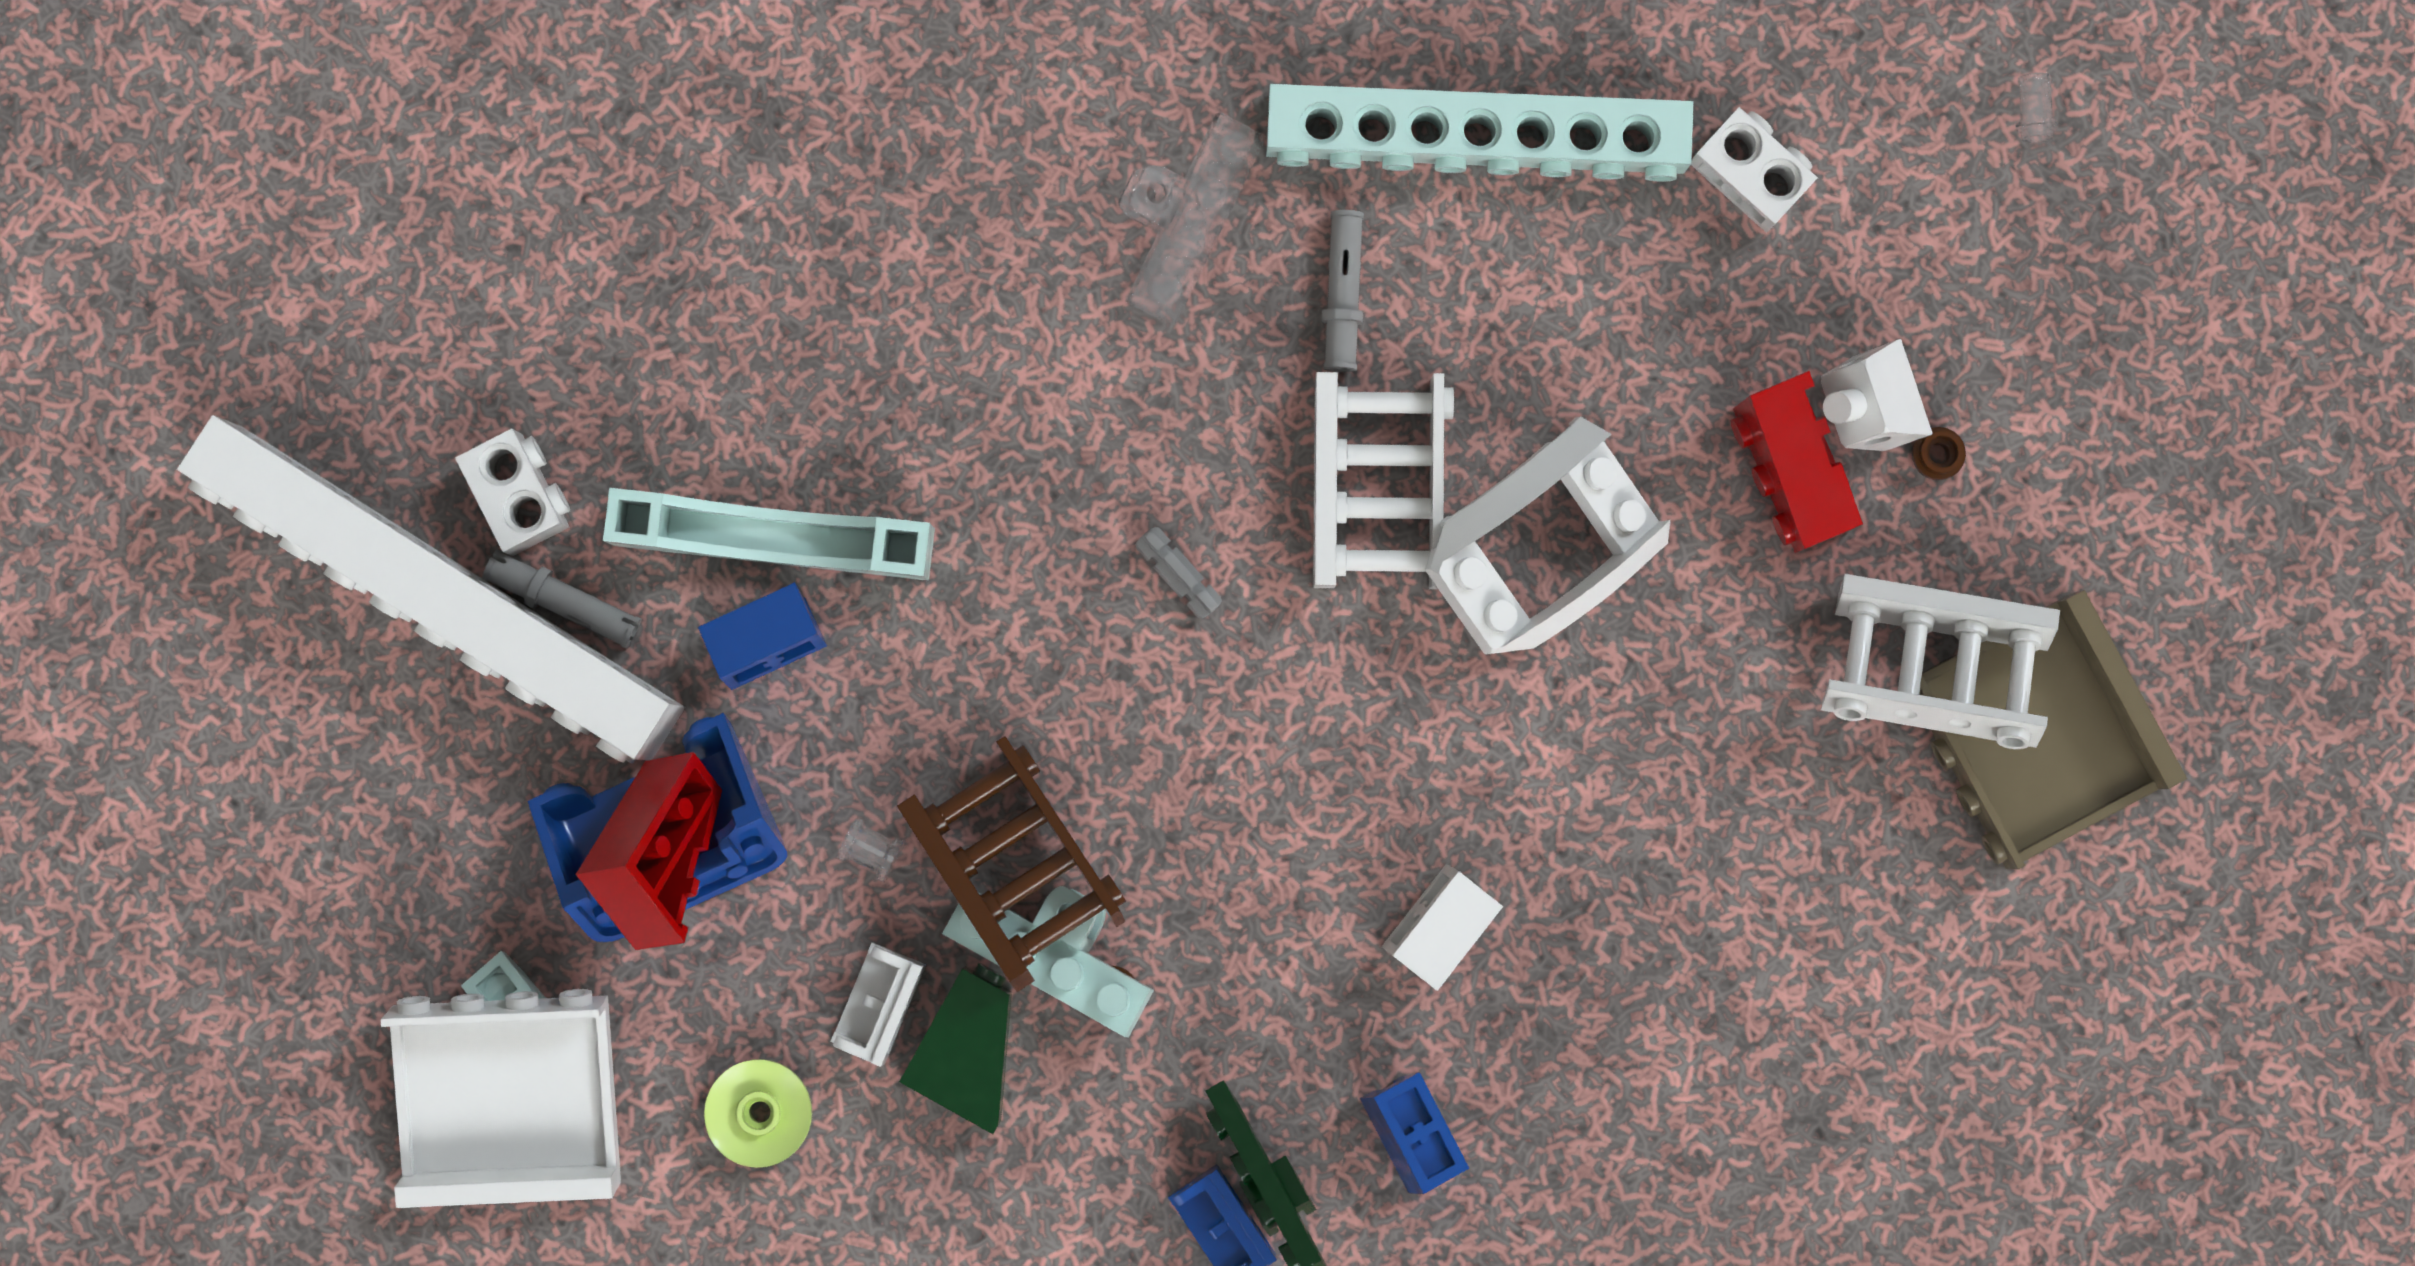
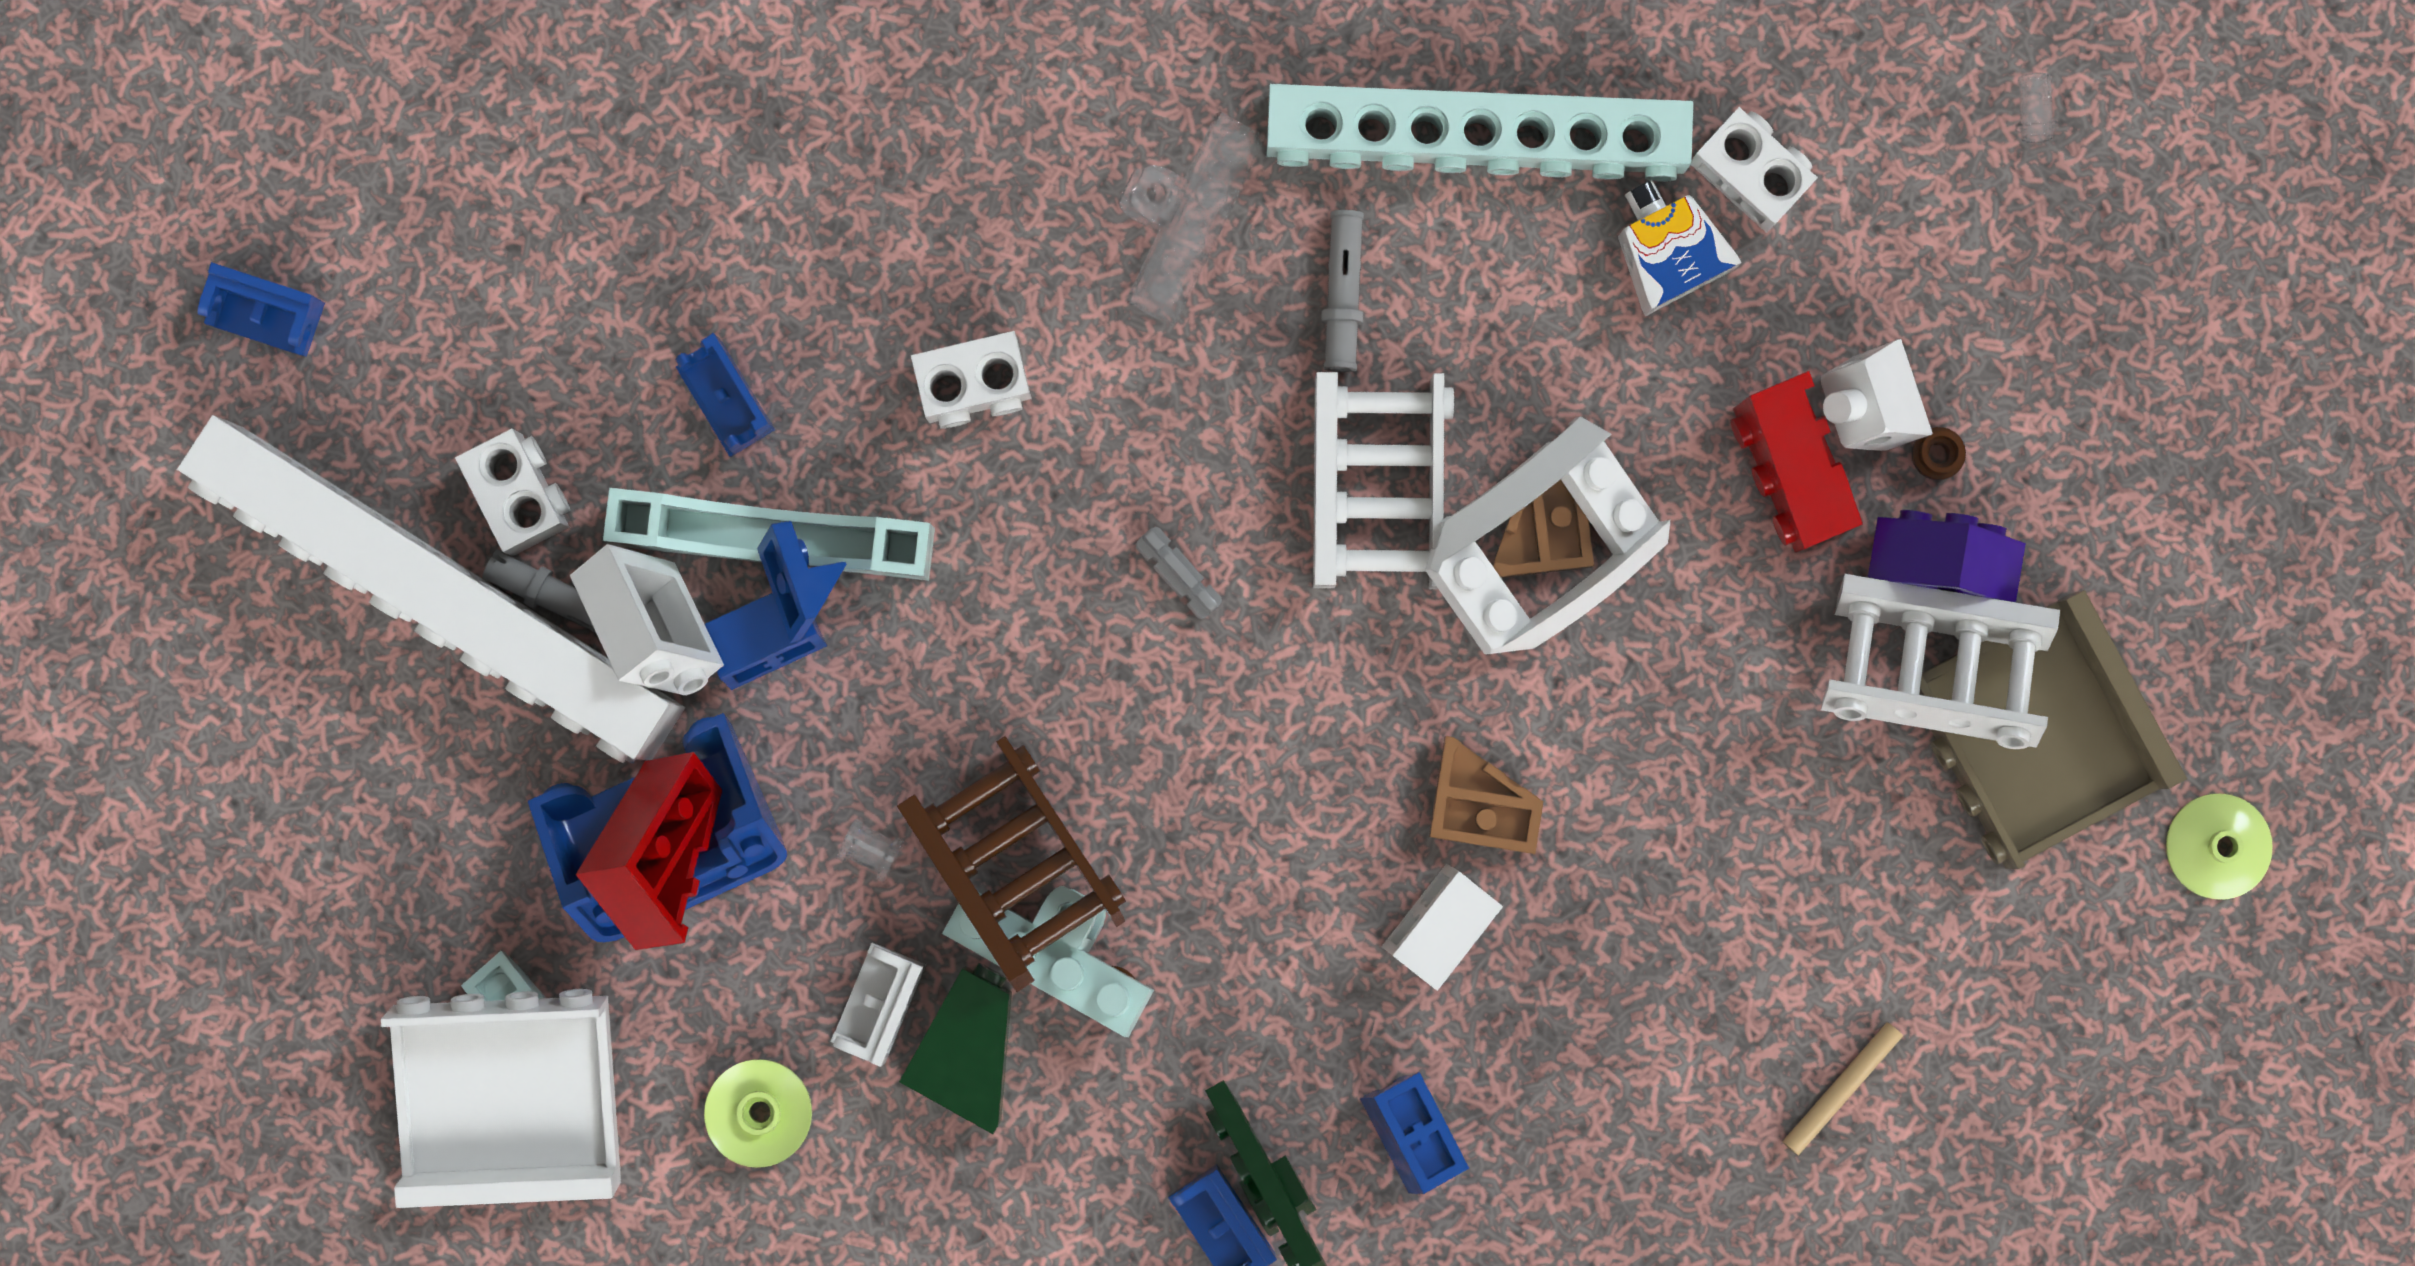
none -> blue hinge [197,262,325,357]
none -> white window [570,544,724,695]
none -> blue hinge [675,333,775,457]
none -> blue slope [757,521,847,643]
none -> white brick [911,331,1032,429]
none -> medium nougat wing [1429,736,1544,854]
none -> medium nougat wing [1492,479,1594,578]
none -> torso [1618,180,1741,316]
none -> tan bar [1782,1022,1903,1156]
none -> dark purple brick [1868,510,2026,602]
none -> yellowish green dish [2166,794,2273,899]

